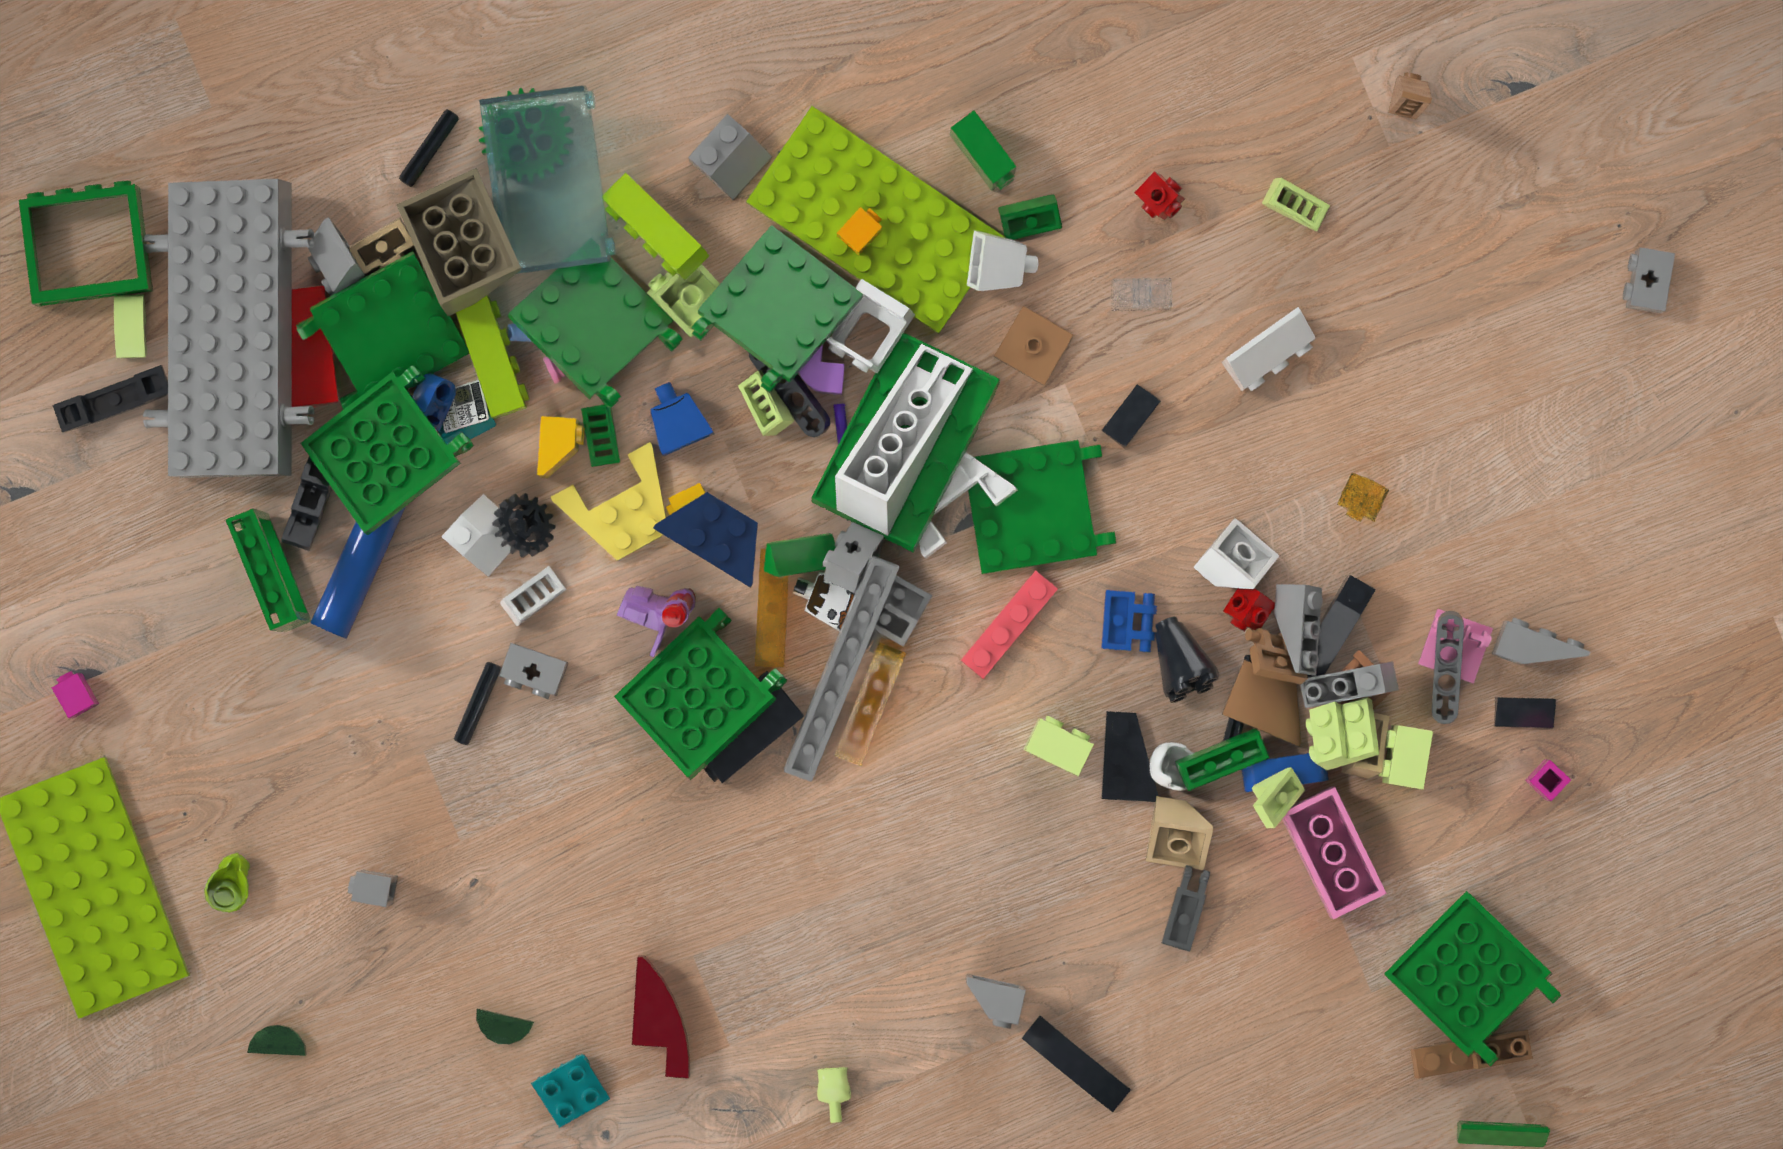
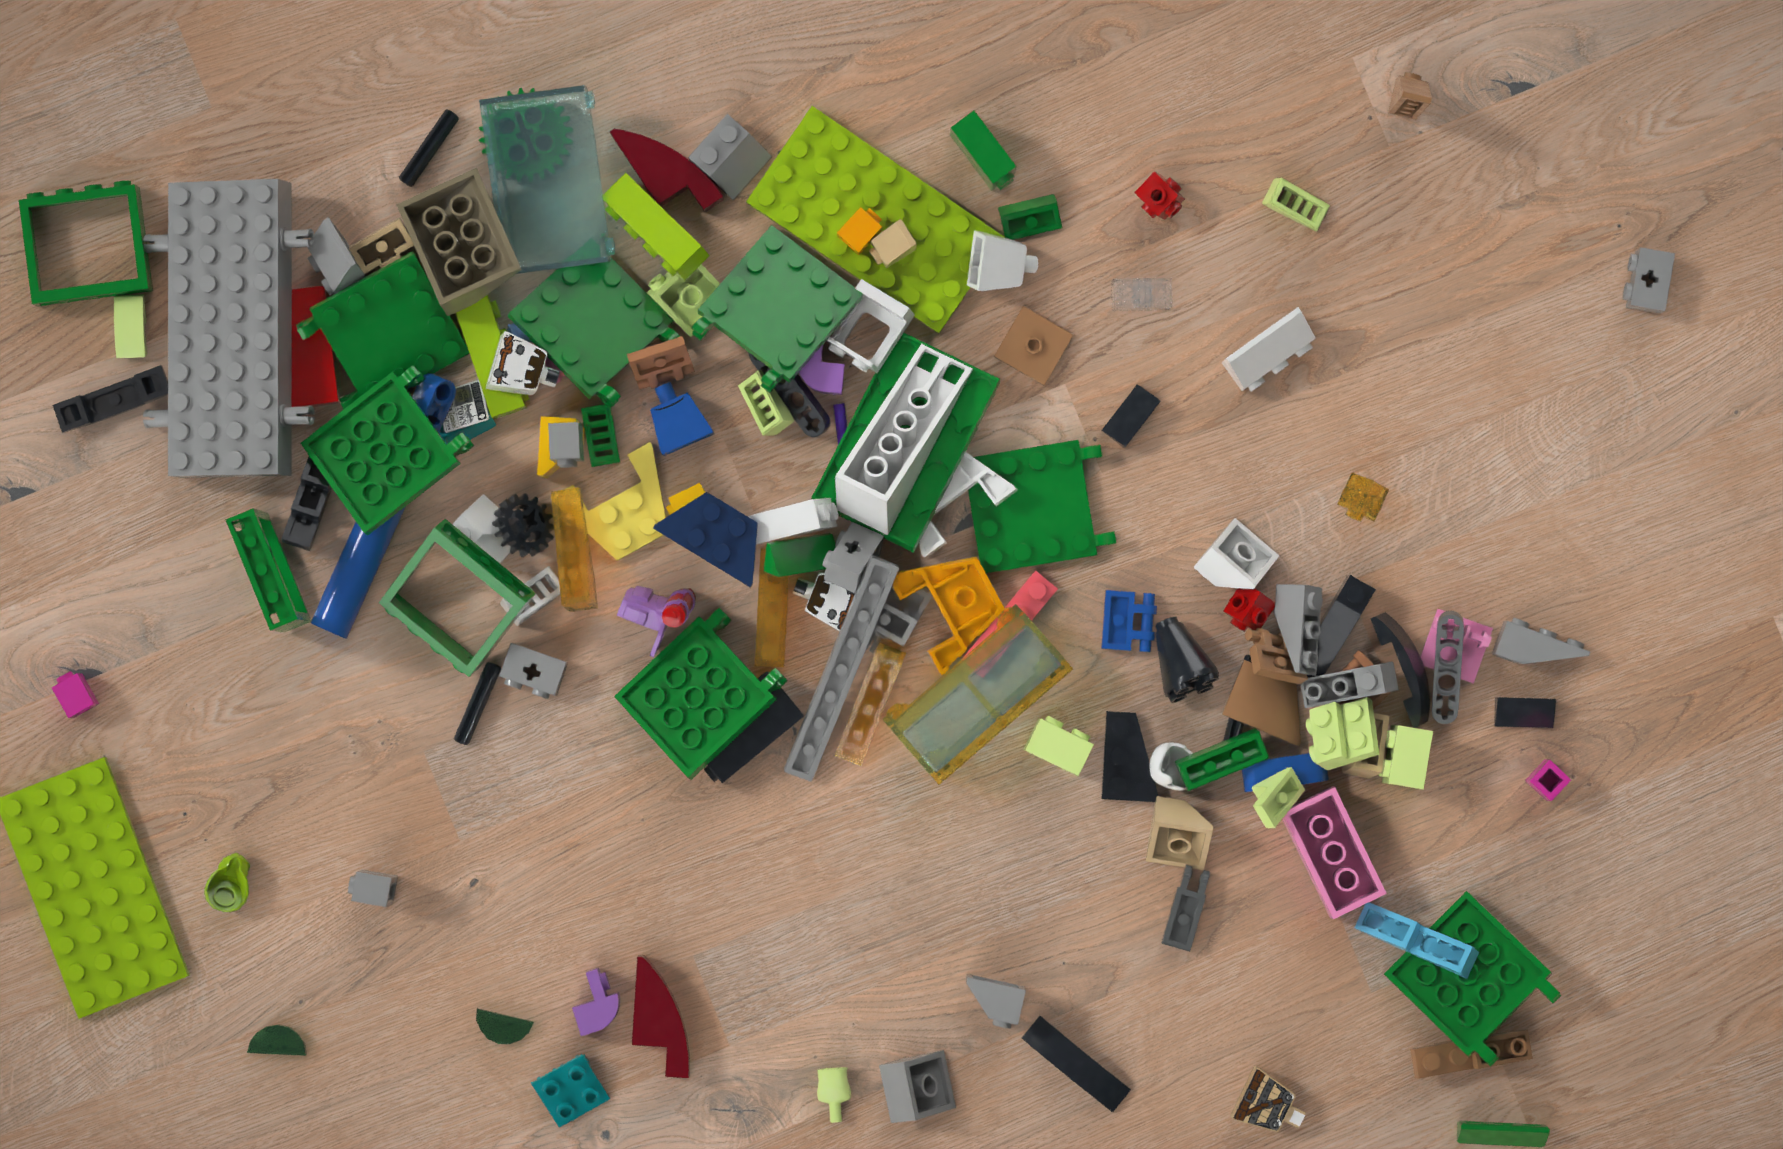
none -> green window [379,519,536,677]
none -> white torso [485,331,560,395]
none -> light grey brick [548,422,584,468]
none -> clear yellow slope [551,487,598,612]
none -> medium lavender brick [572,968,620,1036]
none -> dark red slope [610,128,724,212]
none -> nougat plate [627,336,695,390]
none -> white brick [748,498,838,545]
none -> tan slope [869,219,917,269]
none -> light grey slope [879,1050,956,1123]
none -> windscreen [882,604,1073,785]
none -> light orange wing [892,557,1005,675]
none -> torso [1230,1066,1306,1132]
none -> medium azure slope [1354,902,1479,979]
none -> black slope [1370,612,1430,728]

